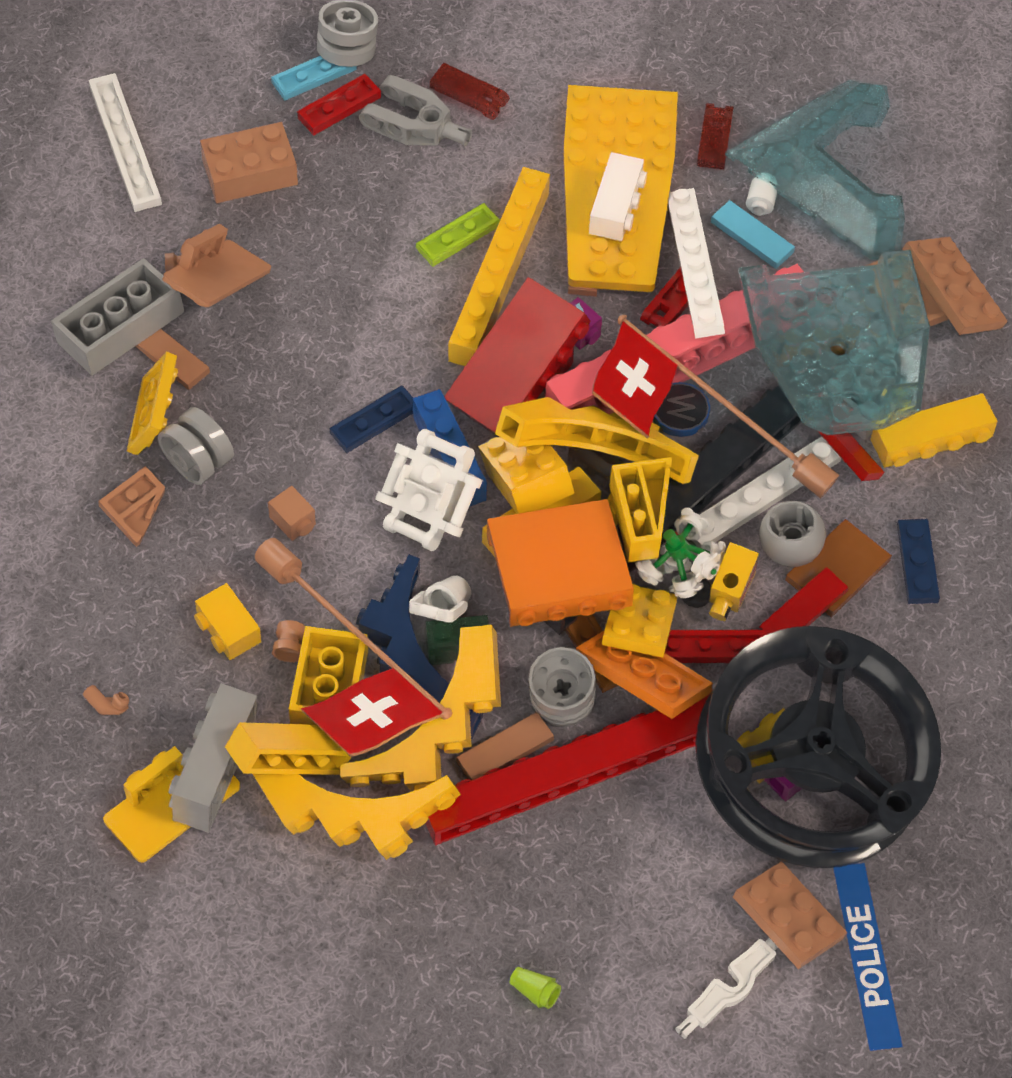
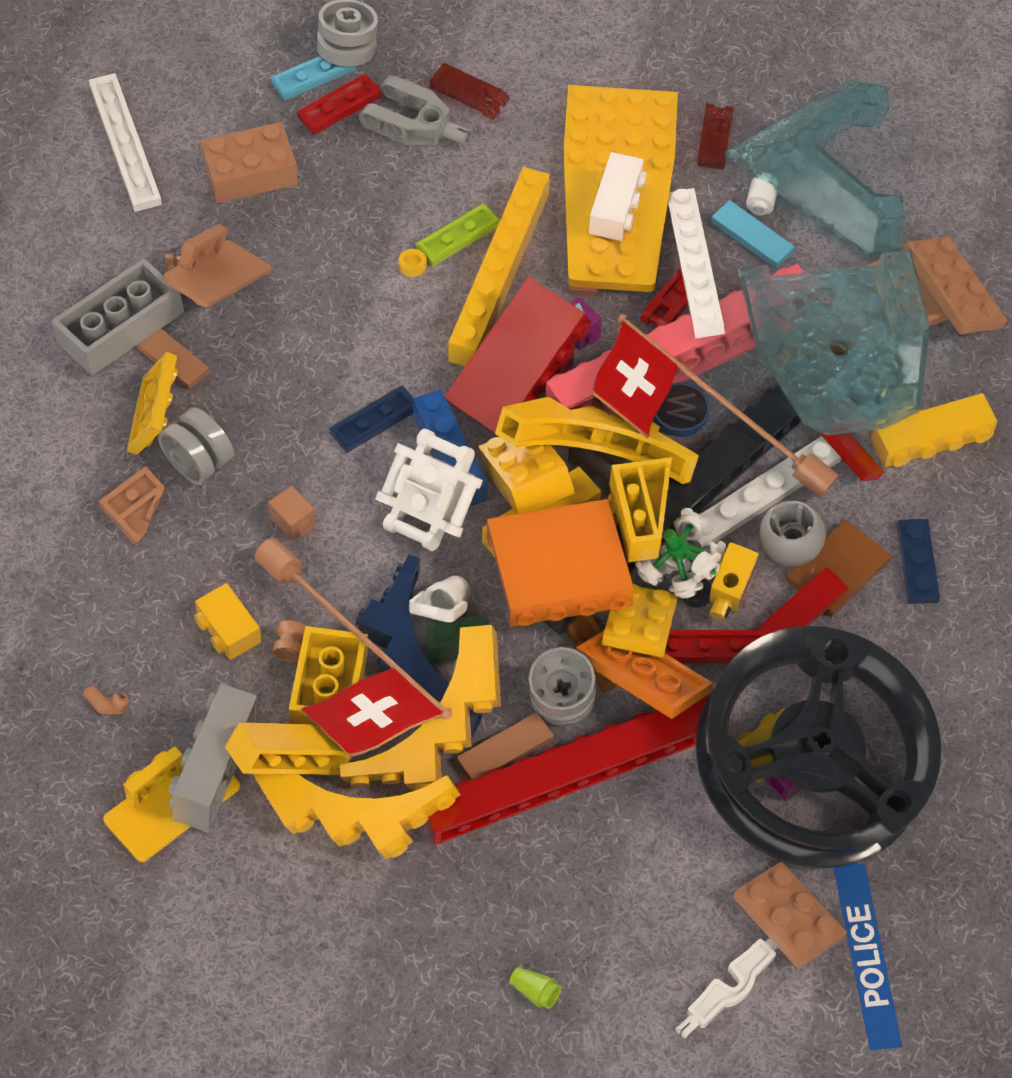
none -> yellow tile [398,249,427,277]

